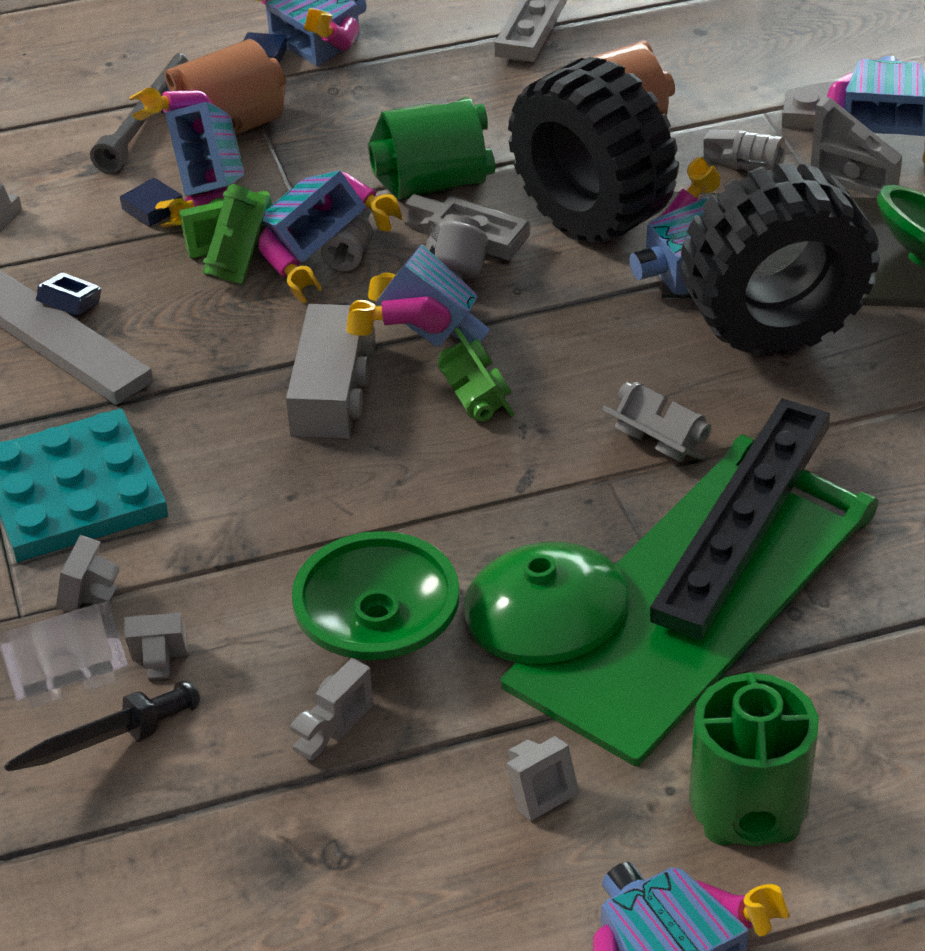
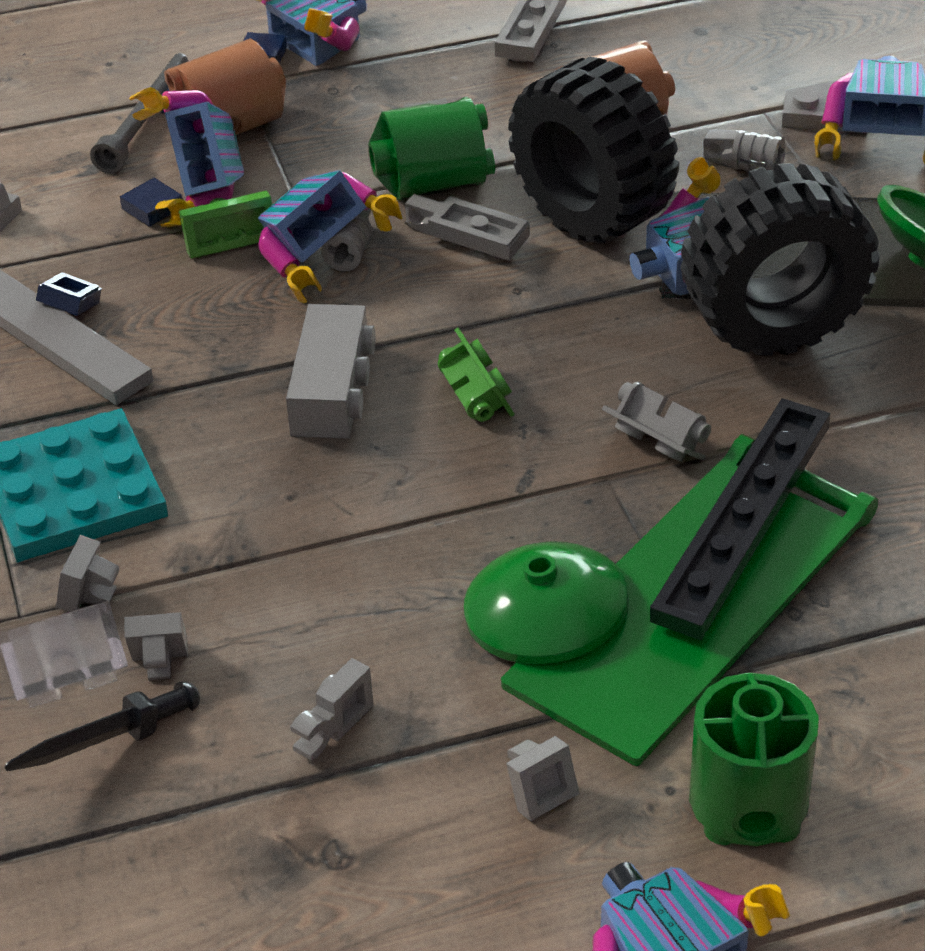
bright green hinge [202,184,270,285] -> none
green dish [292,531,460,660] -> none
torso [346,244,490,347] -> none
light grey head [425,214,488,281] -> none
light grey wing [810,96,903,198] -> none

